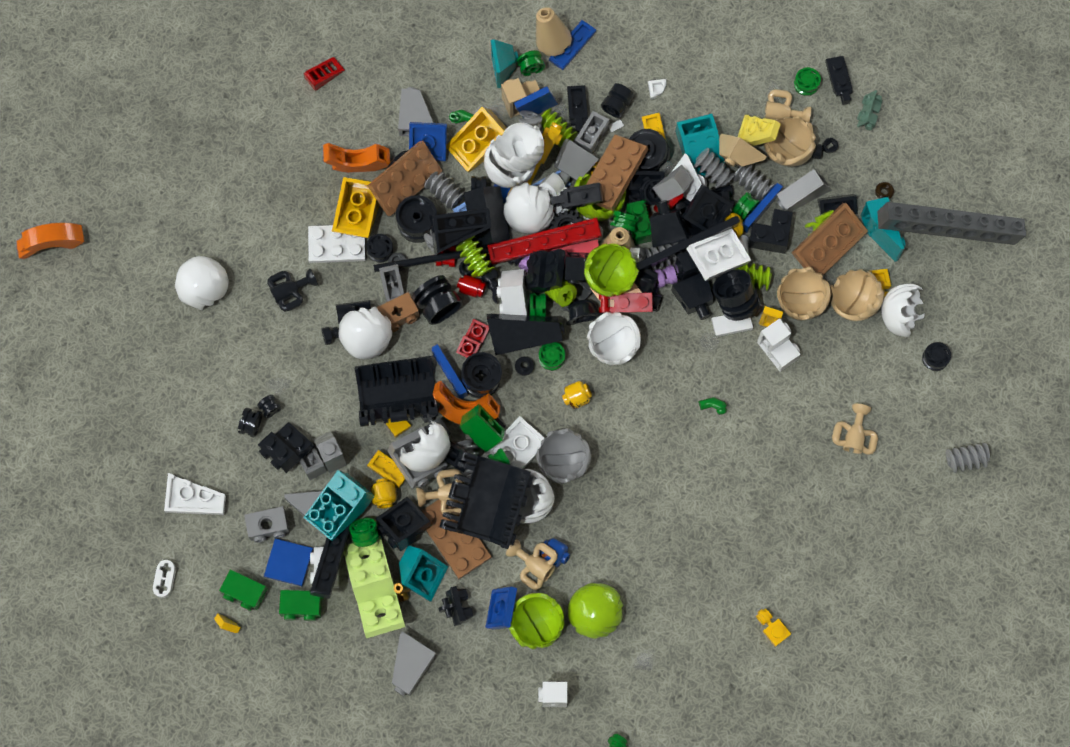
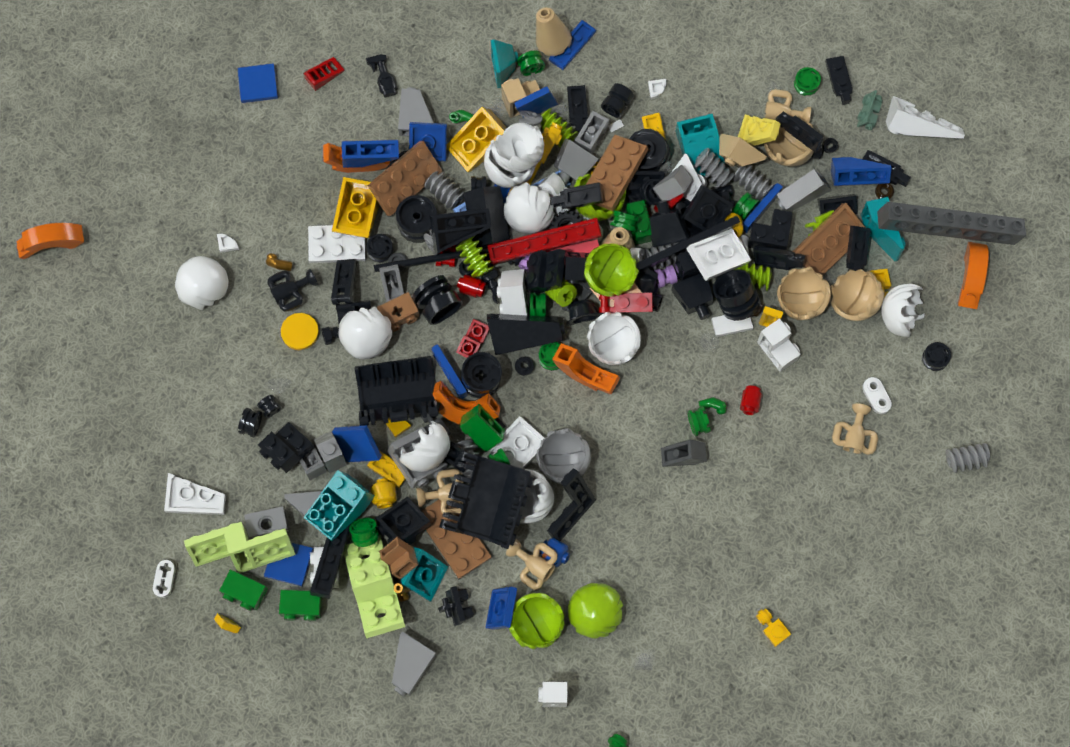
yellow head [562,381,592,409] -> none
none -> yellowish green bracket [184,522,295,573]
none -> white tile [217,234,239,253]
none -> blue tile [238,63,278,103]
none -> pearl gold arm [266,253,292,271]
none -> yellow tile [281,313,319,350]
none -> black plate [331,259,357,305]
none -> blue tile [332,425,382,462]
none -> blue slope [342,140,399,168]
none -> black piece [366,54,398,98]
none -> medium nougat piece [379,537,418,579]
none -> black plate [547,468,596,541]
none -> orange arch [552,343,620,394]
none -> dark grey slope [661,439,707,467]
none -> green wheel [687,406,711,437]
none -> red brick [740,385,762,415]
none -> black hinge [753,245,806,270]
none -> black hinge [776,111,823,153]
none -> blue slope [831,157,892,186]
none -> black hinge [846,226,871,271]
none -> black hinge [863,150,911,187]
none -> white plate [863,377,892,414]
none -> white wedge [886,96,965,138]
none -> orange arch [958,241,989,309]

